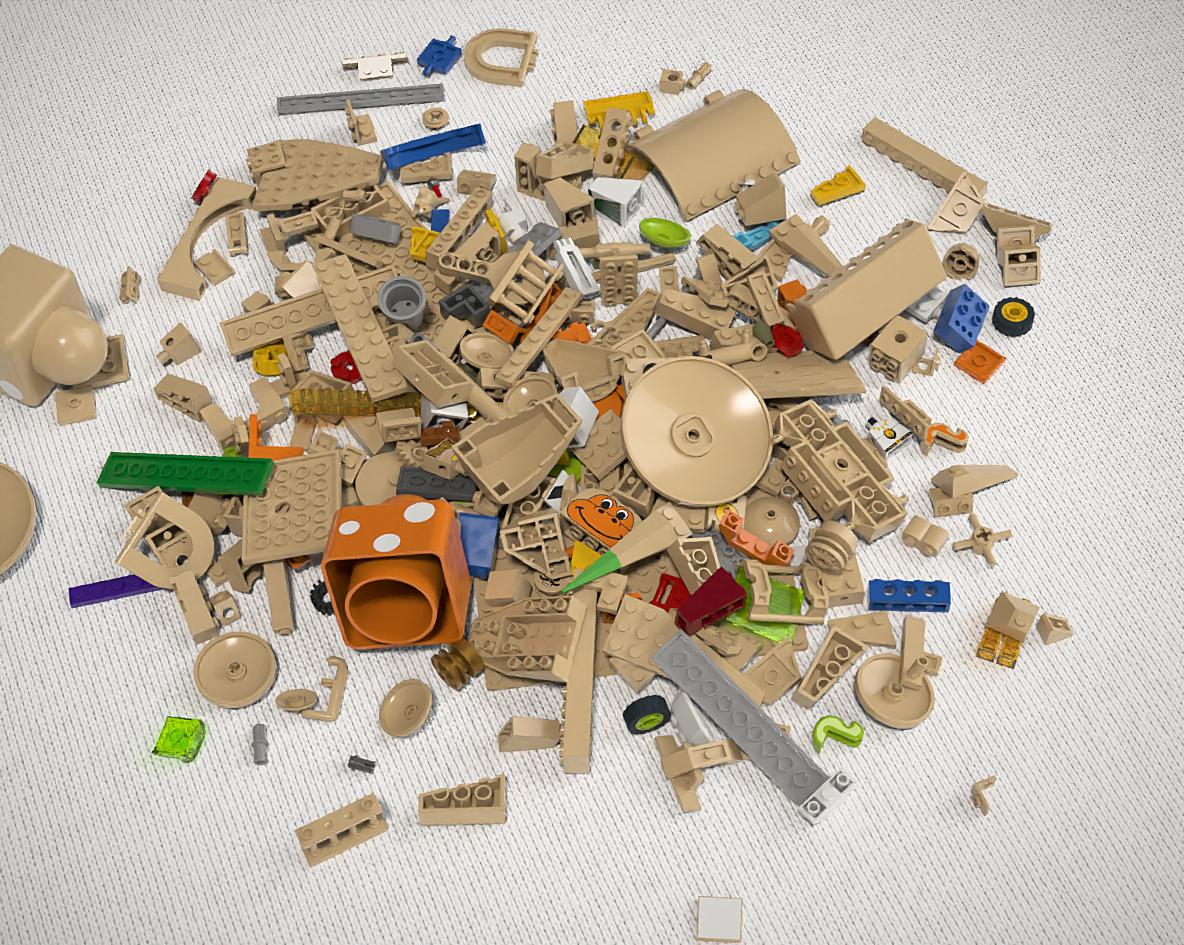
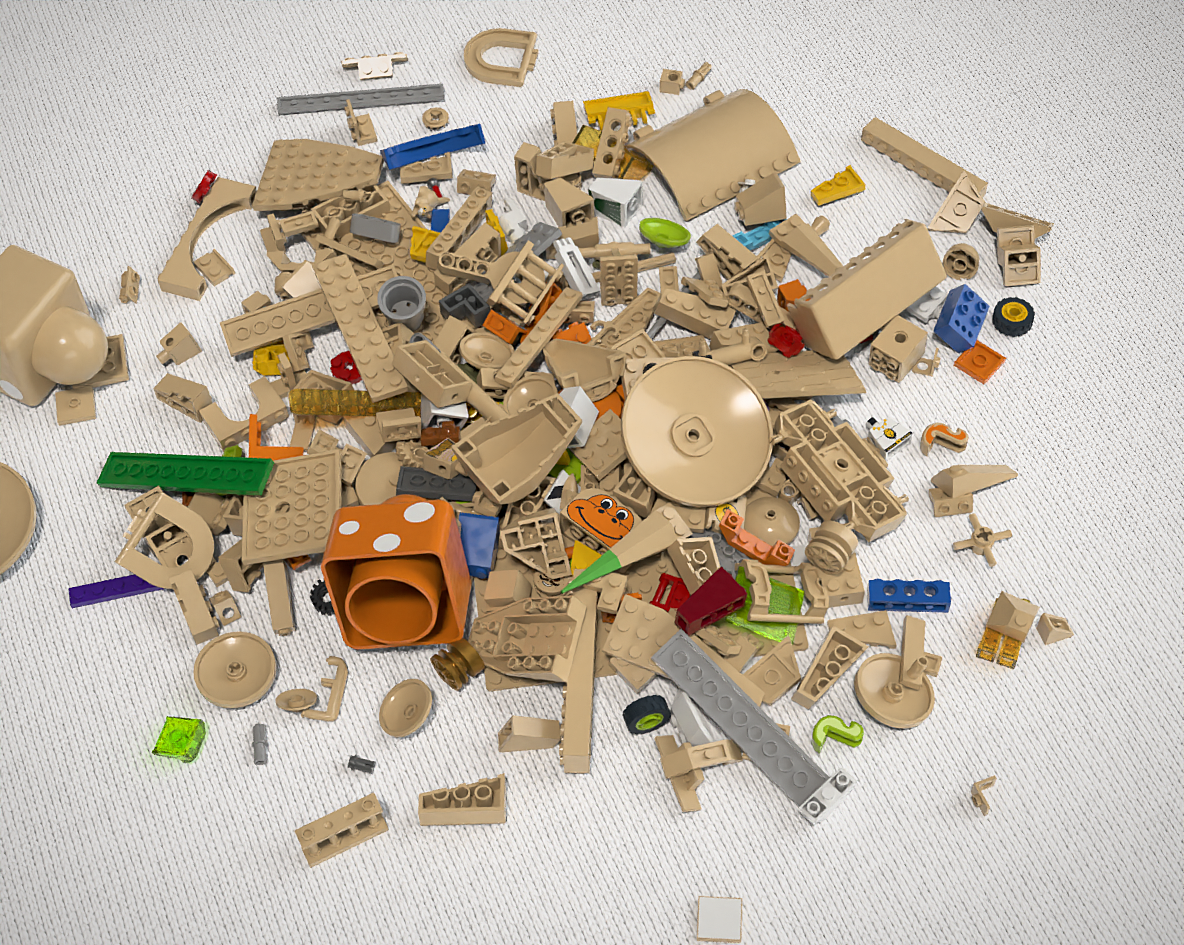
tan plate [225,212,248,256] -> none
tan plate [231,416,249,457] -> none
tan bracket [246,141,286,187] -> none
blue plate [417,35,462,77] -> none
olive cone [752,321,775,348] -> none
tan bracket [880,386,932,441] -> none
tan brick [902,515,949,557] -> none

